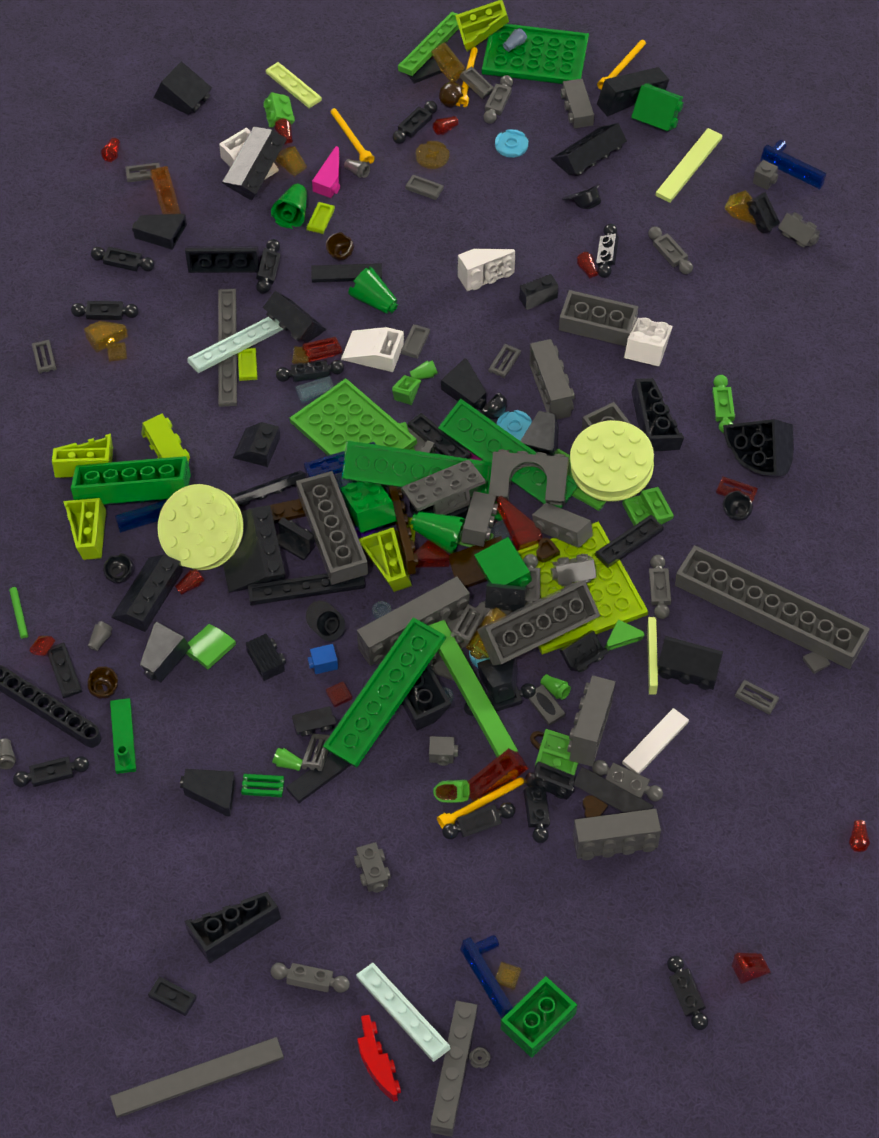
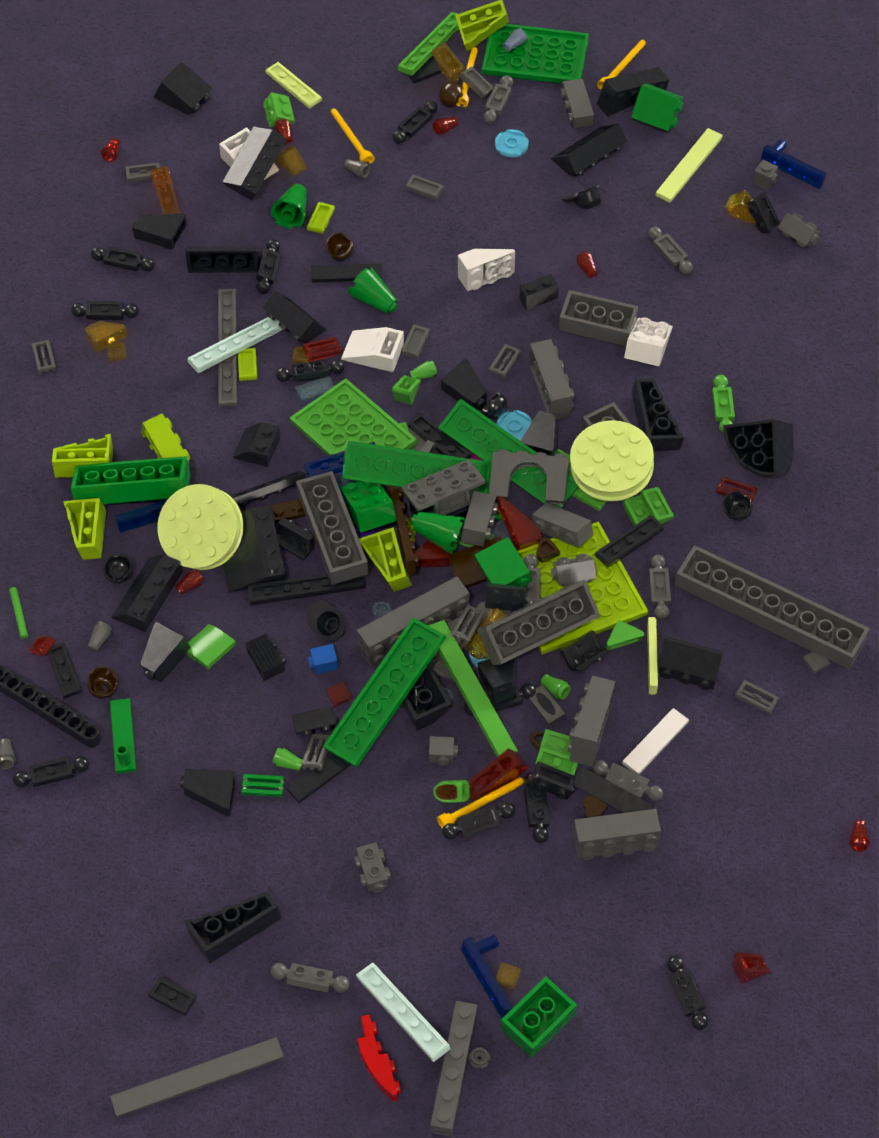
dark pink slope [312,146,340,198] -> none
clear yellow tile [416,141,449,169] -> none
black plate [596,224,619,278] -> none

